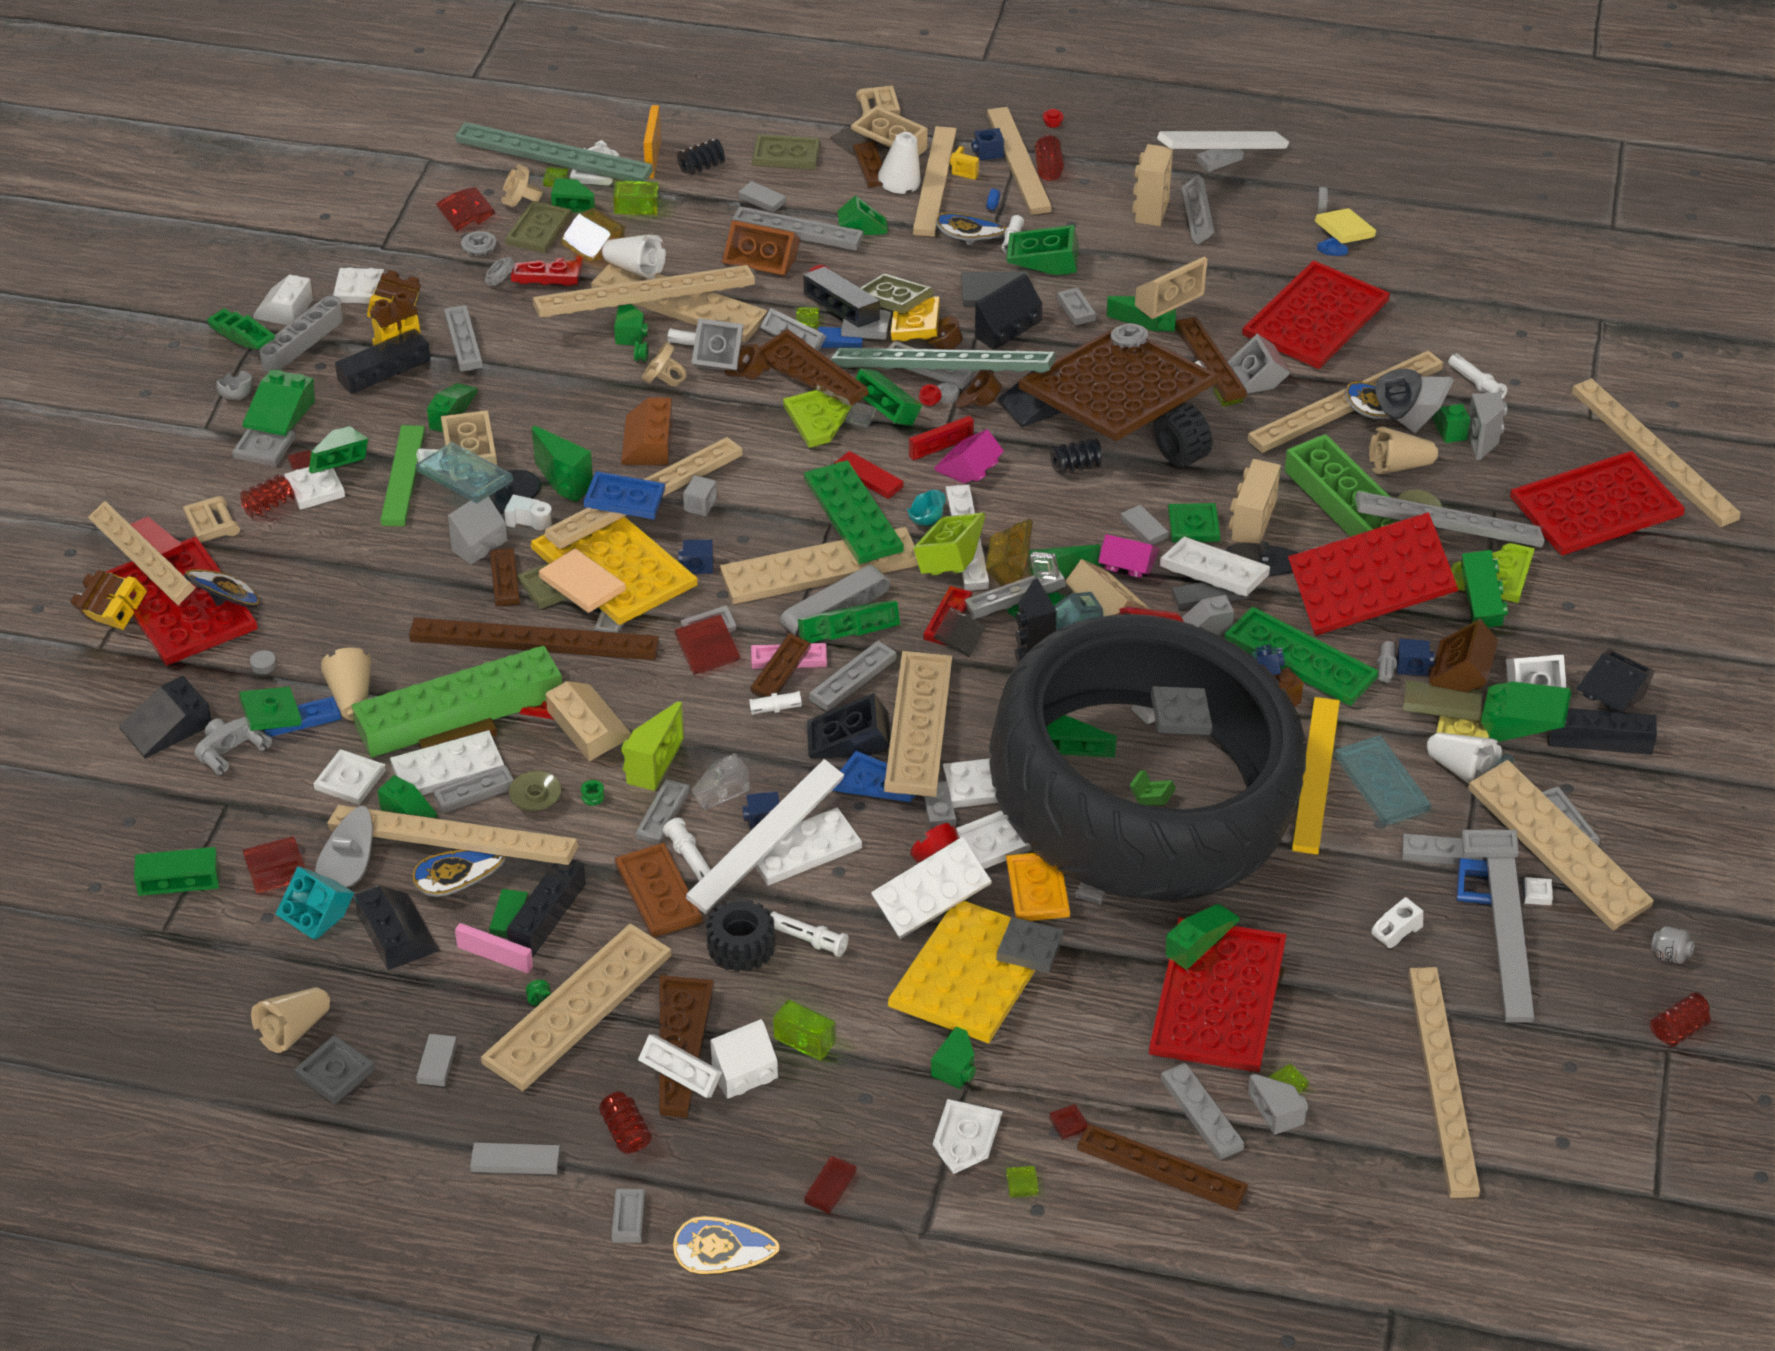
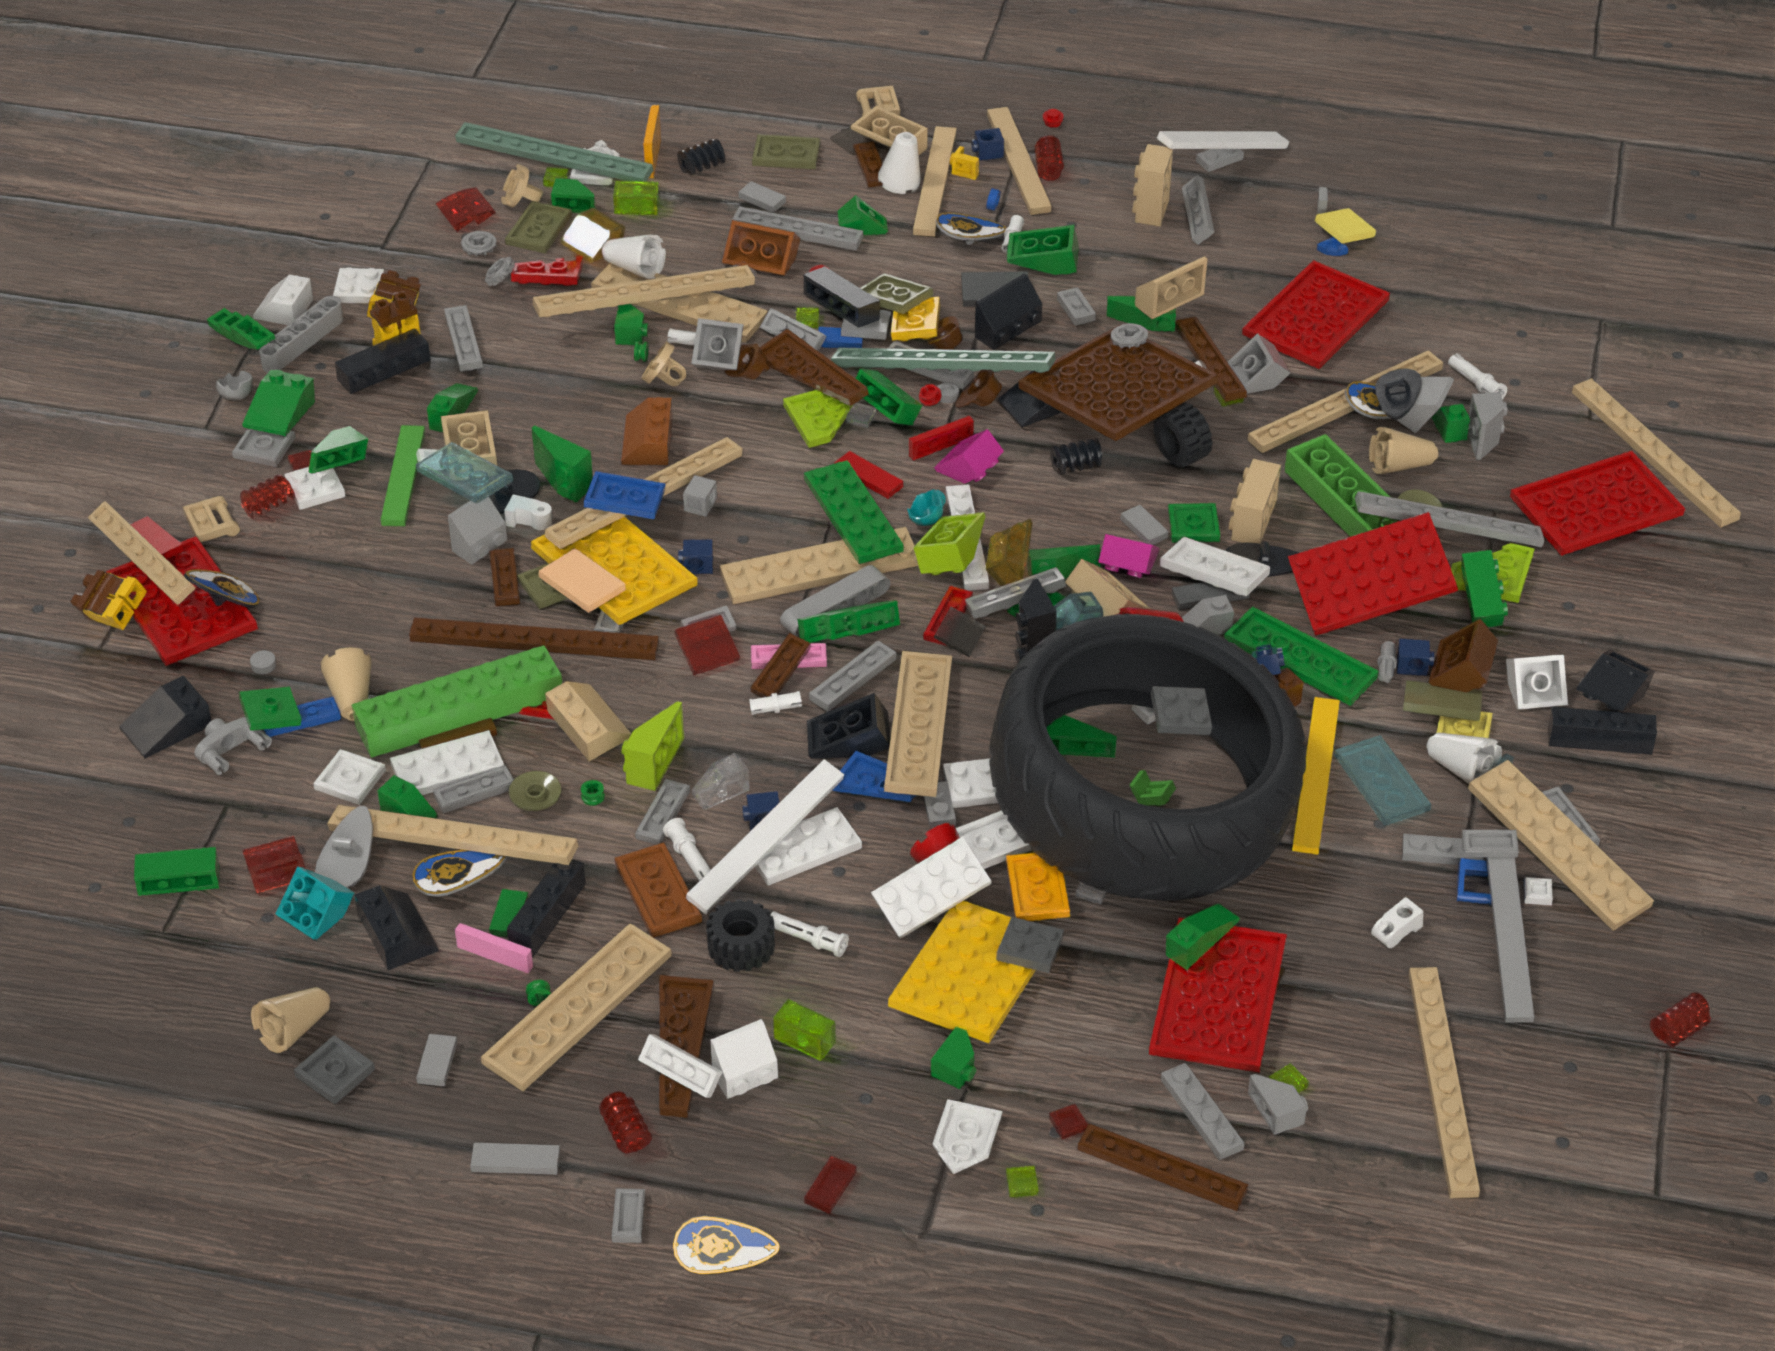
clear tile [1030,552,1060,579] -> none
green slope [1481,681,1572,742] -> none
light grey head [1652,926,1695,964] -> none

